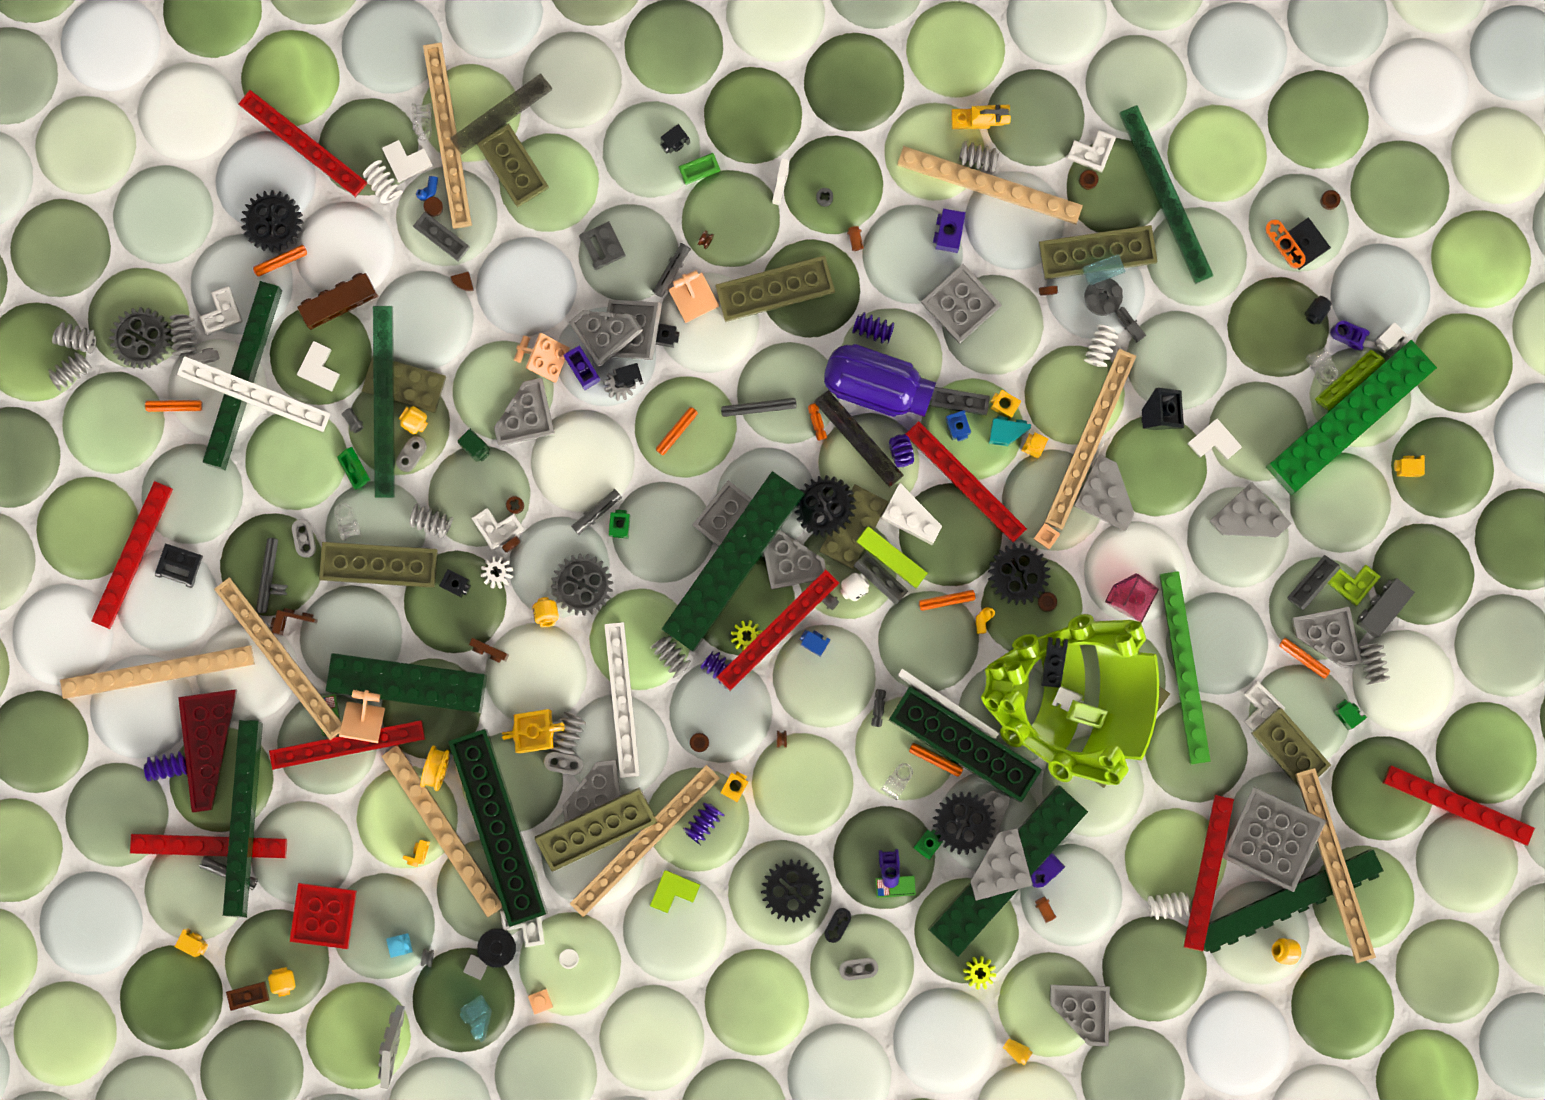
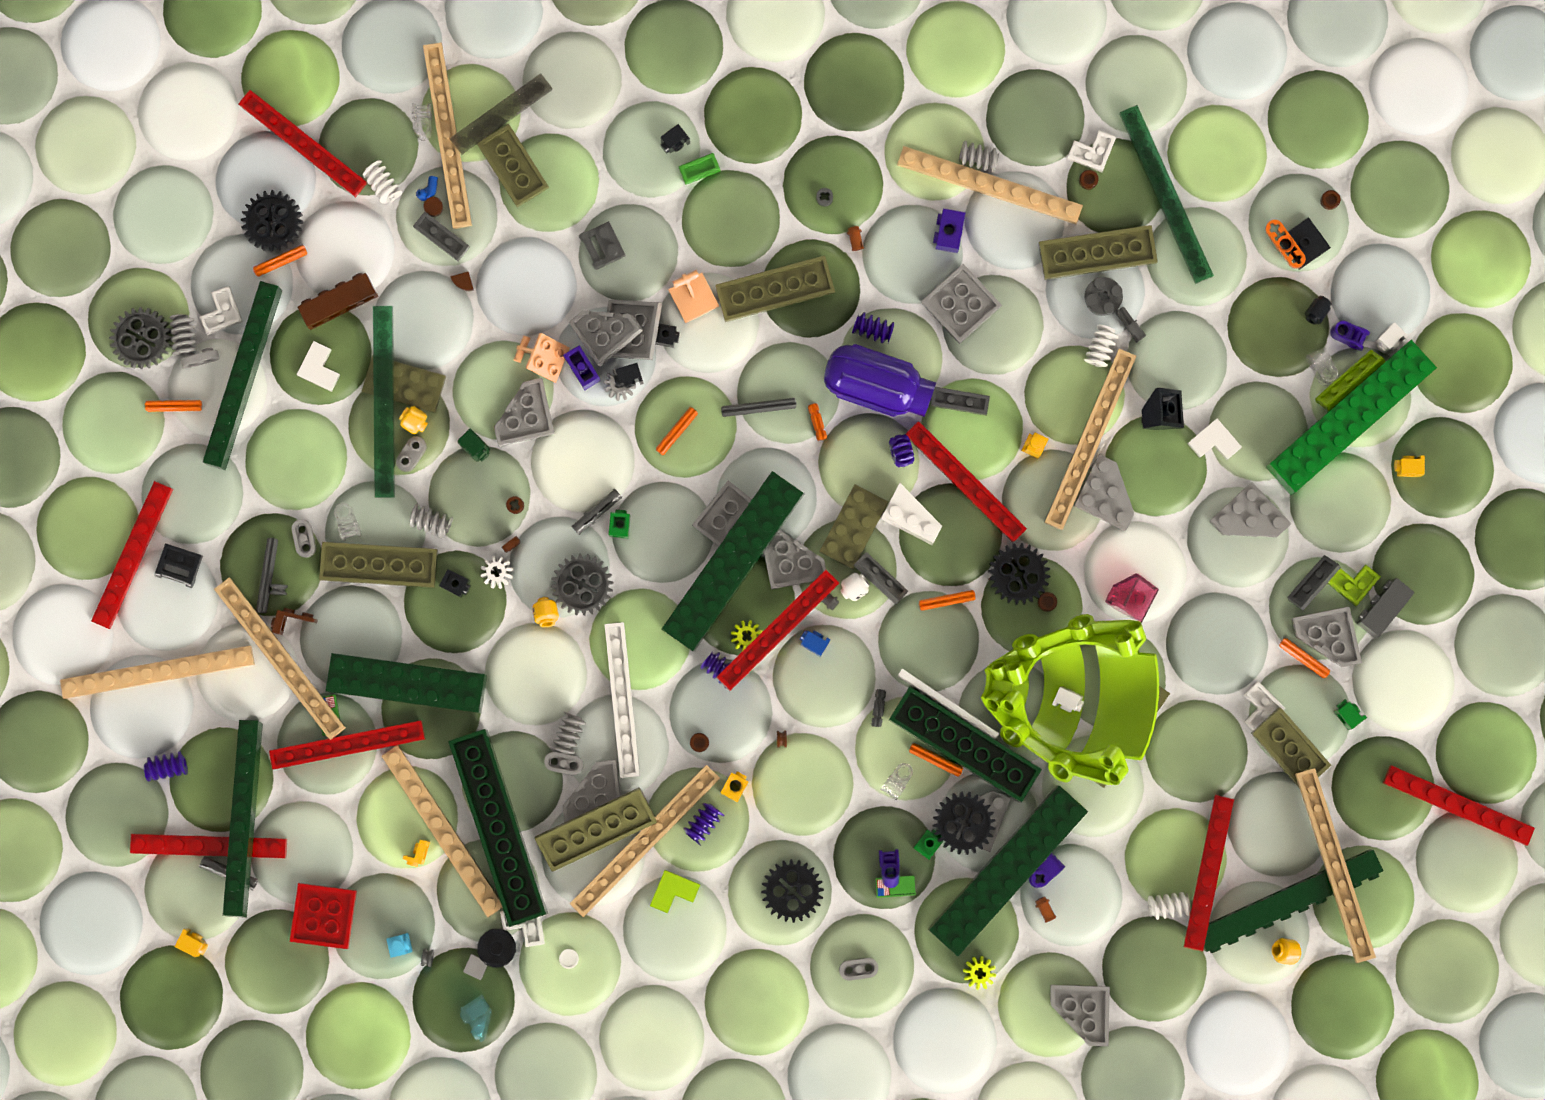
light grey piece [48,352,92,391] -> none
light grey piece [52,322,96,354] -> none
white plate [177,356,330,432] -> none
dark red wing [178,689,237,813] -> none
reddish brown plate [226,981,270,1011] -> none
yellow head [268,967,296,997] -> none
green plate [337,447,370,490] -> none
light nougat plate [339,690,385,743] -> none
dark grey pin [341,408,364,433] -> none
light grey plate [378,1005,405,1089] -> none
white tile [382,140,433,183] -> none
yellow wheel [420,745,451,791] -> none
reddish brown plate [469,638,509,663] -> none
white tile [472,508,524,551] -> none
yellow plate [502,709,564,754] -> none
light nougat plate [528,989,553,1014] -> none
light grey piece [650,636,691,678] -> none
dark grey pin [652,243,691,298] -> none
reddish brown bush [697,230,714,249] -> none
white tile [773,158,789,205] -> none
black gear [794,475,856,538] -> none
clear smoke plate [814,390,904,488] -> none
black beam [824,908,851,943] -> none
lime tile [855,526,928,589] -> none
blue brick [945,410,971,442] -> none
yellow plate [951,105,1011,129] -> none
light grey plate [970,828,1033,900] -> none
yellow arm [976,607,995,634] -> none
teal slope [989,416,1031,446] -> none
yellow brick [990,390,1021,420] -> none
yellow cone [1003,1038,1033,1065] -> none
light nougat plate [1033,523,1060,550] -> none
reddish brown tile [1039,286,1058,296] -> none
black hinge [1041,637,1068,688] -> none
lime tile [1066,700,1108,729] -> none
clear light blue tile [1082,254,1125,286] -> none
bright green plate [1159,571,1211,765] -> none
light grey plate [1222,787,1326,892] -> none
light grey piece [1359,643,1390,685] -> none

